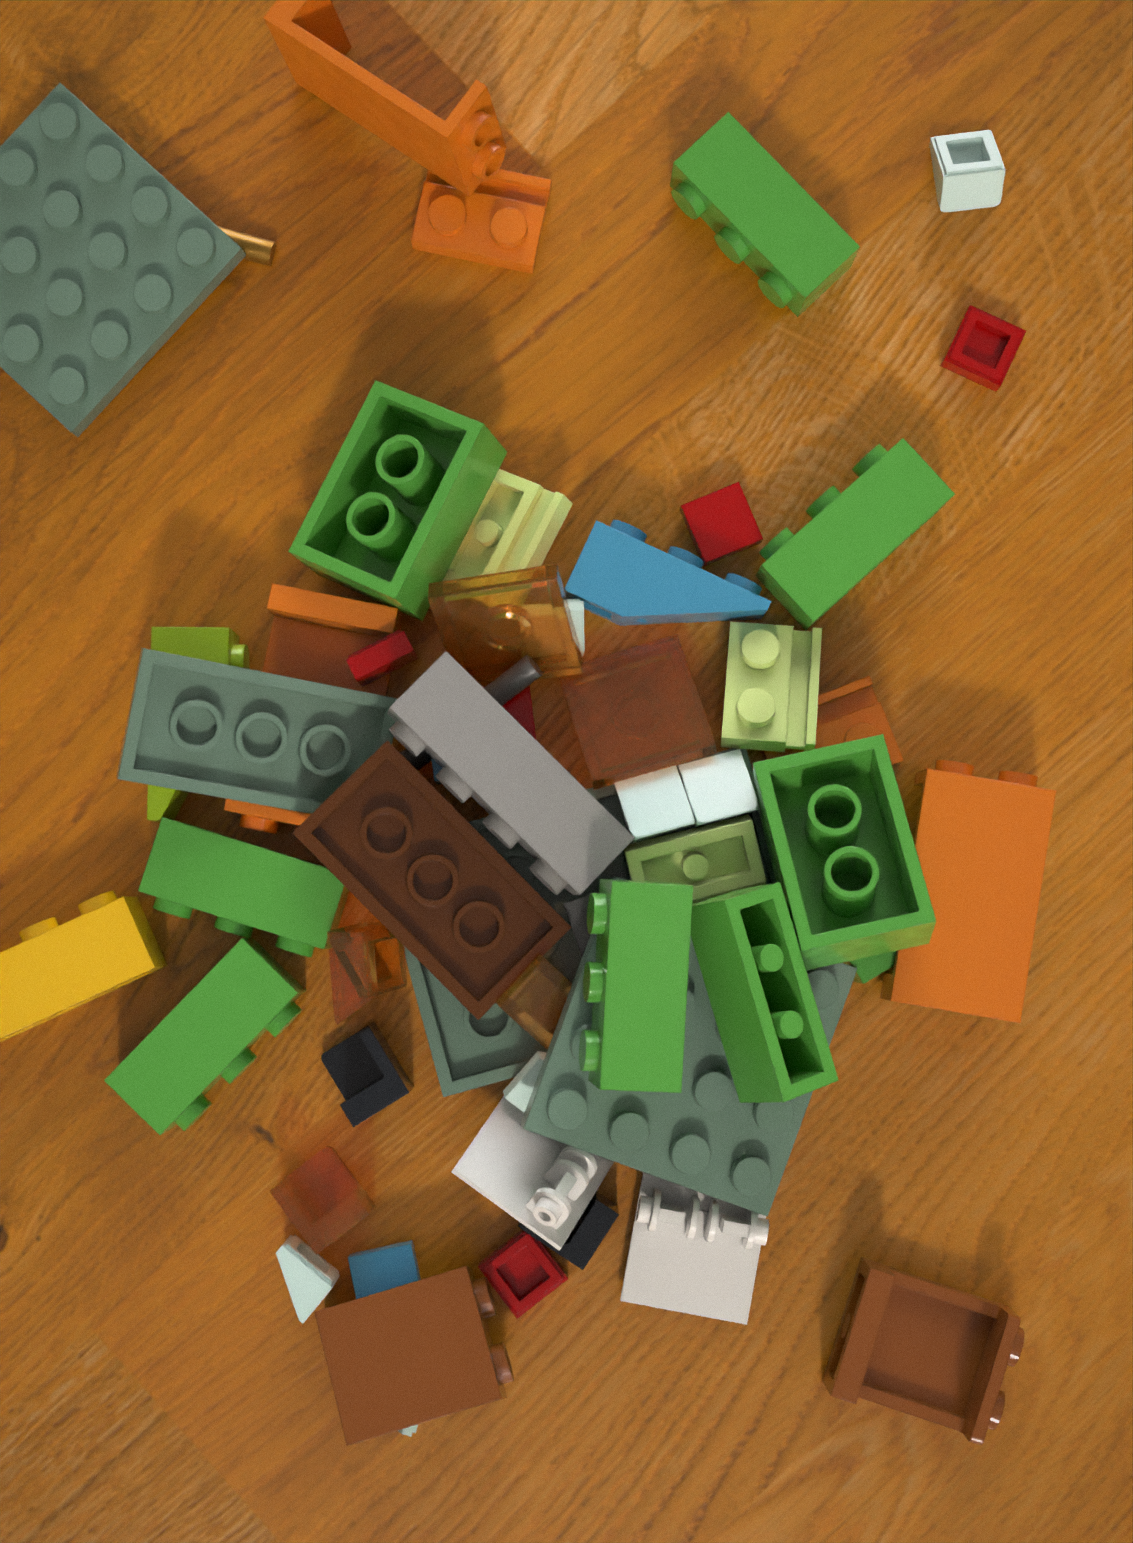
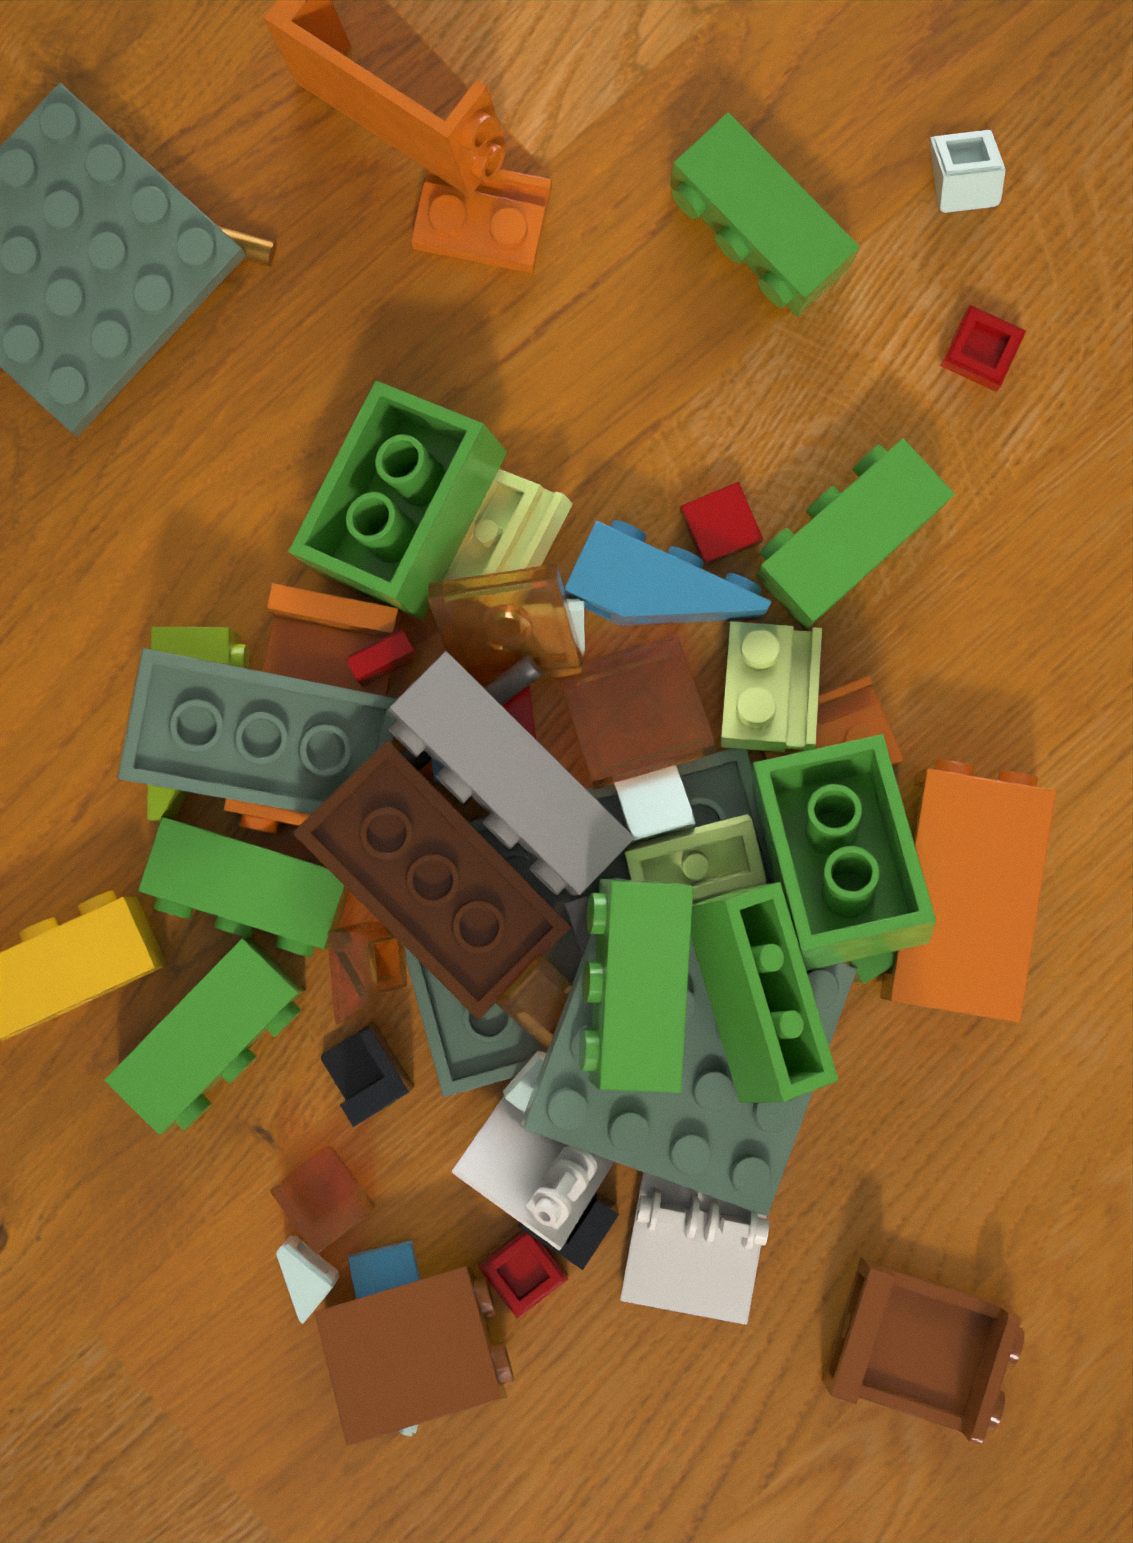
light aqua slope [678,749,760,828] -> none

